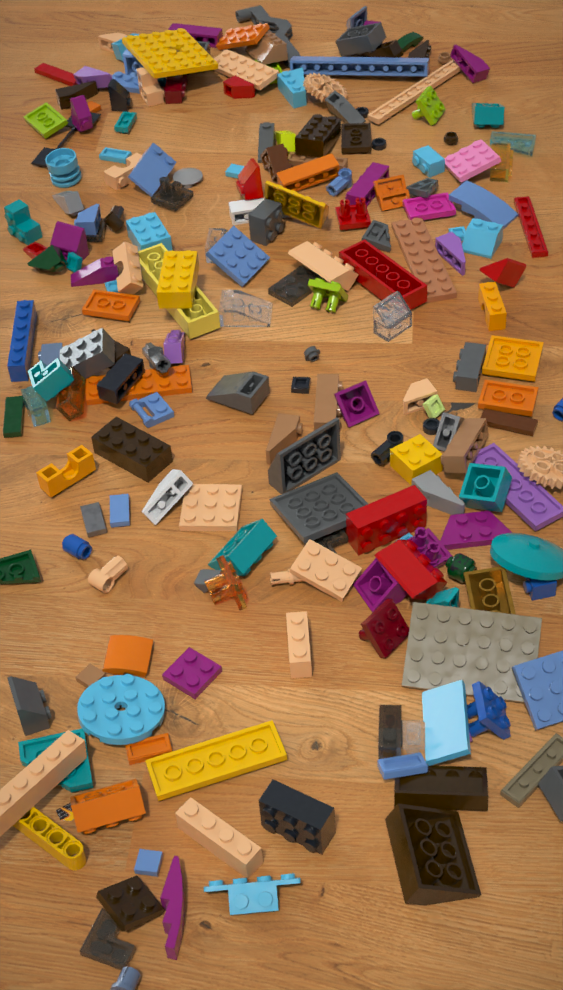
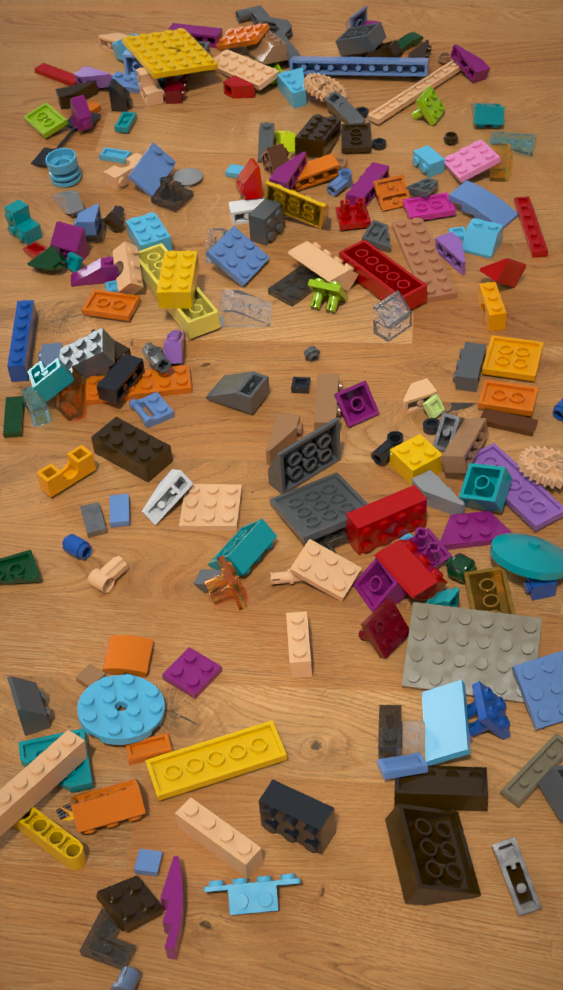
none -> magenta slope [269,152,307,190]
none -> slope [491,837,542,916]

